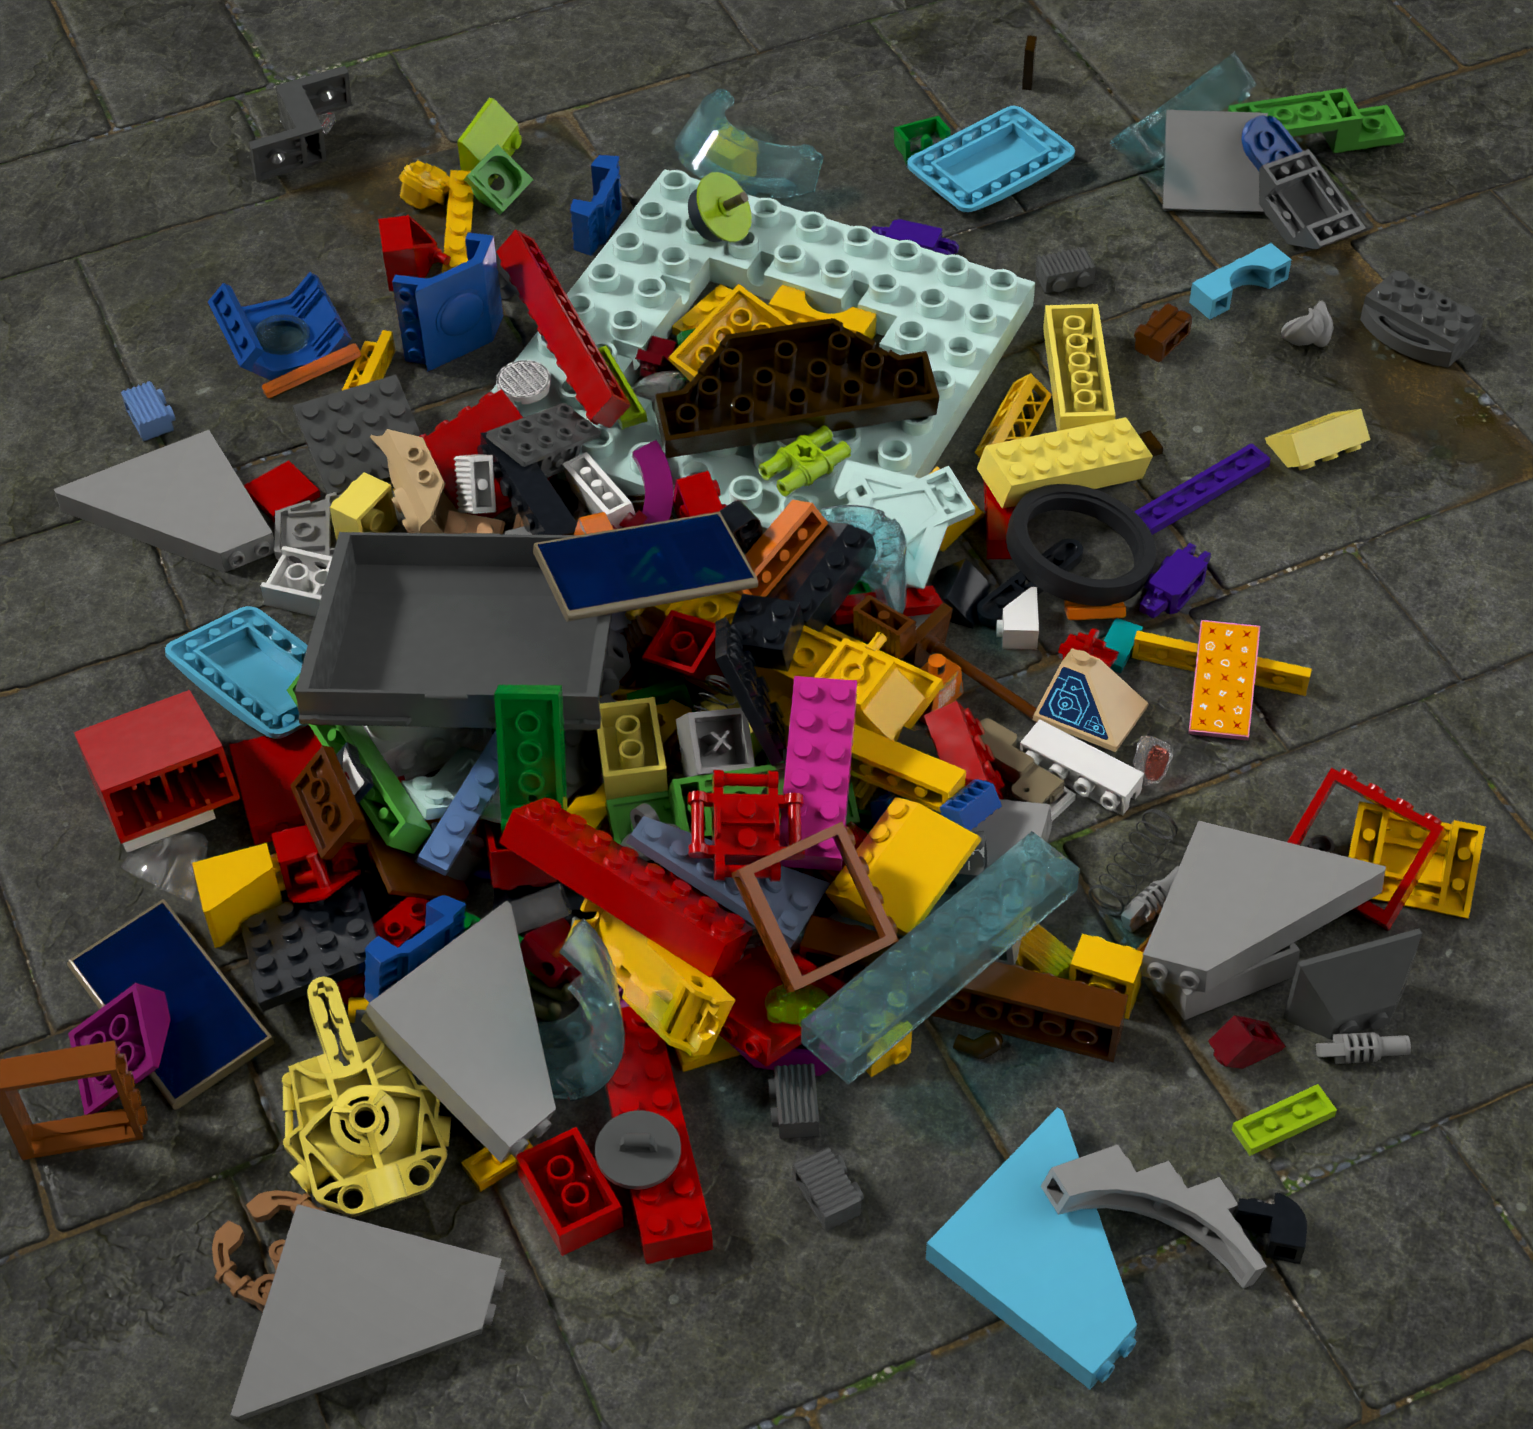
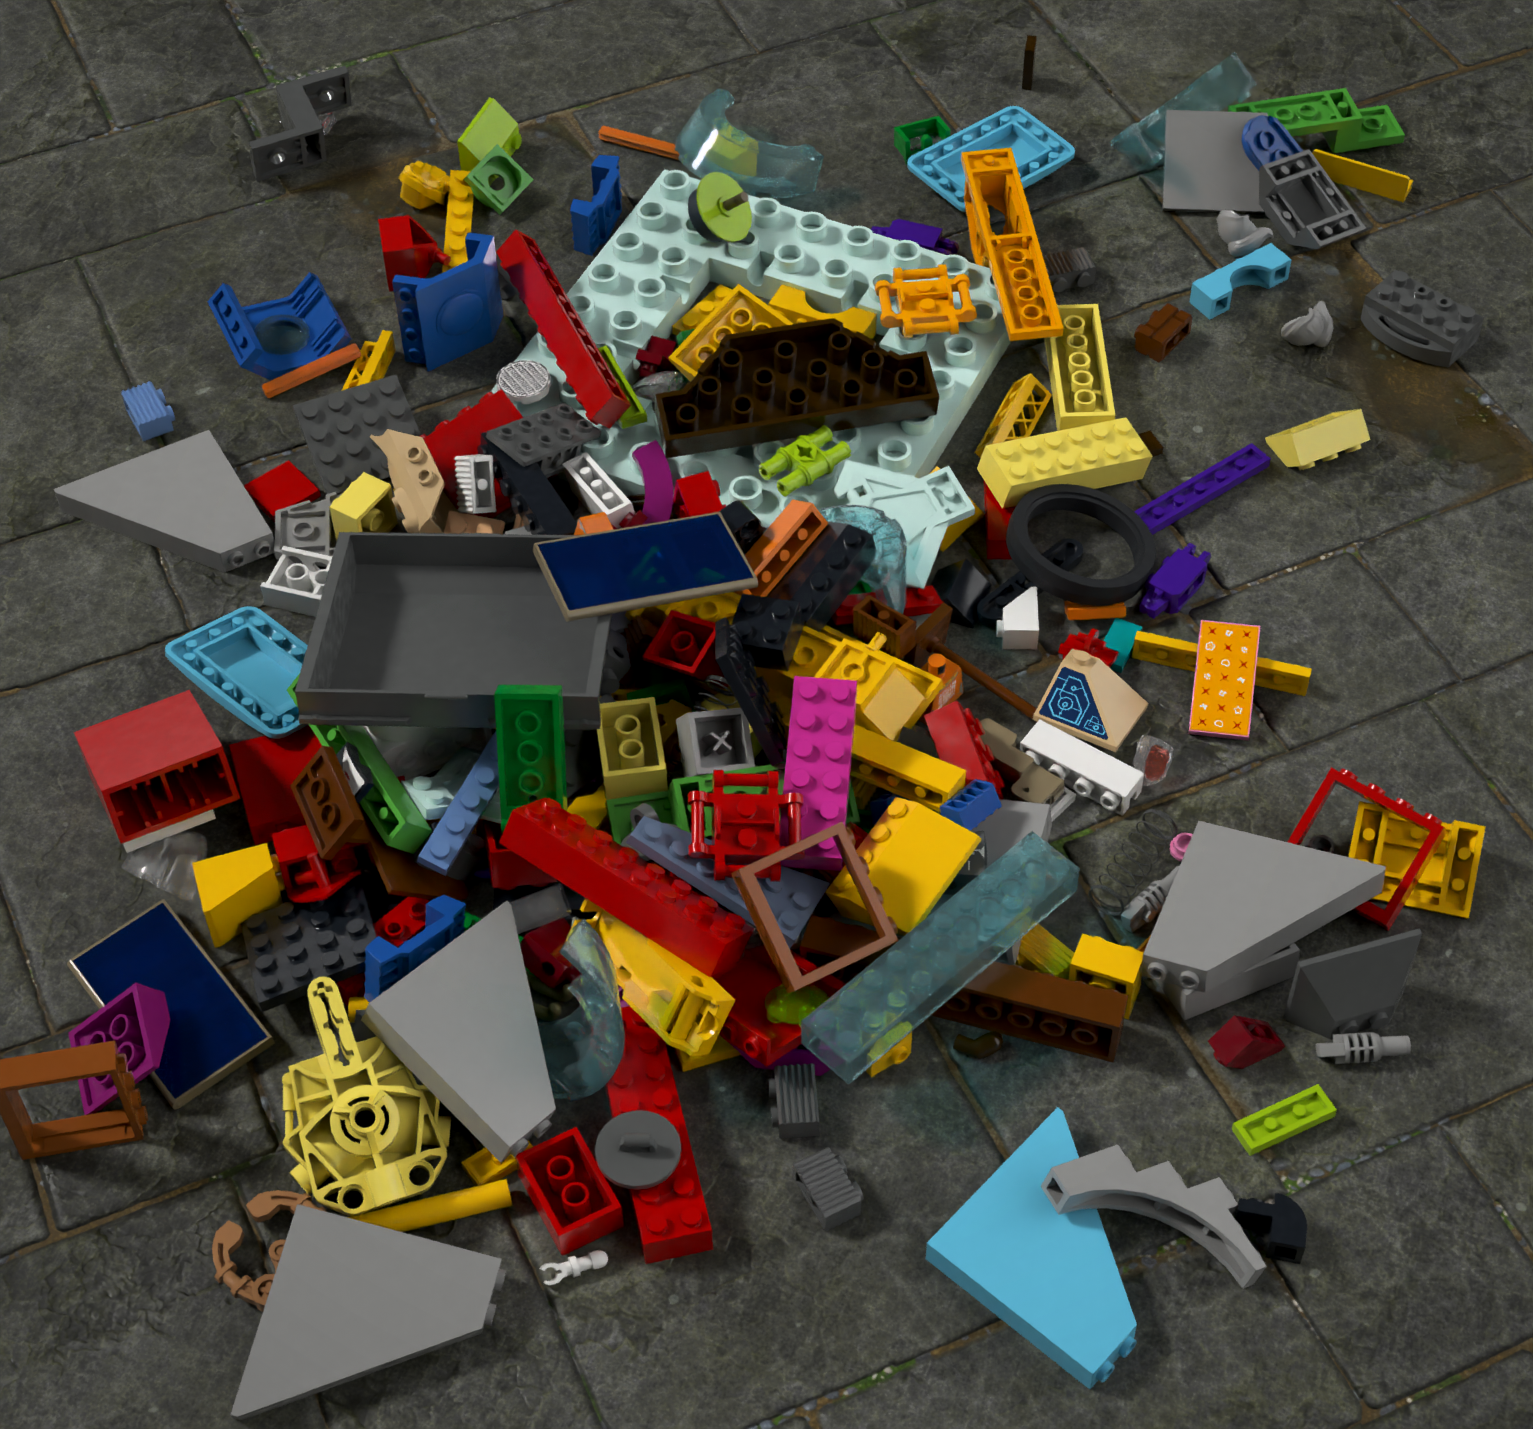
none -> yellow piece [348,1179,512,1232]
none -> white piece [539,1250,608,1285]
none -> orange axle [599,126,690,162]
none -> light orange brick [874,264,977,338]
none -> light orange piece [961,148,1064,341]
none -> bright pink plate [1170,833,1193,862]
none -> light grey hair [1216,209,1274,258]
none -> yellow panel [1312,149,1413,203]

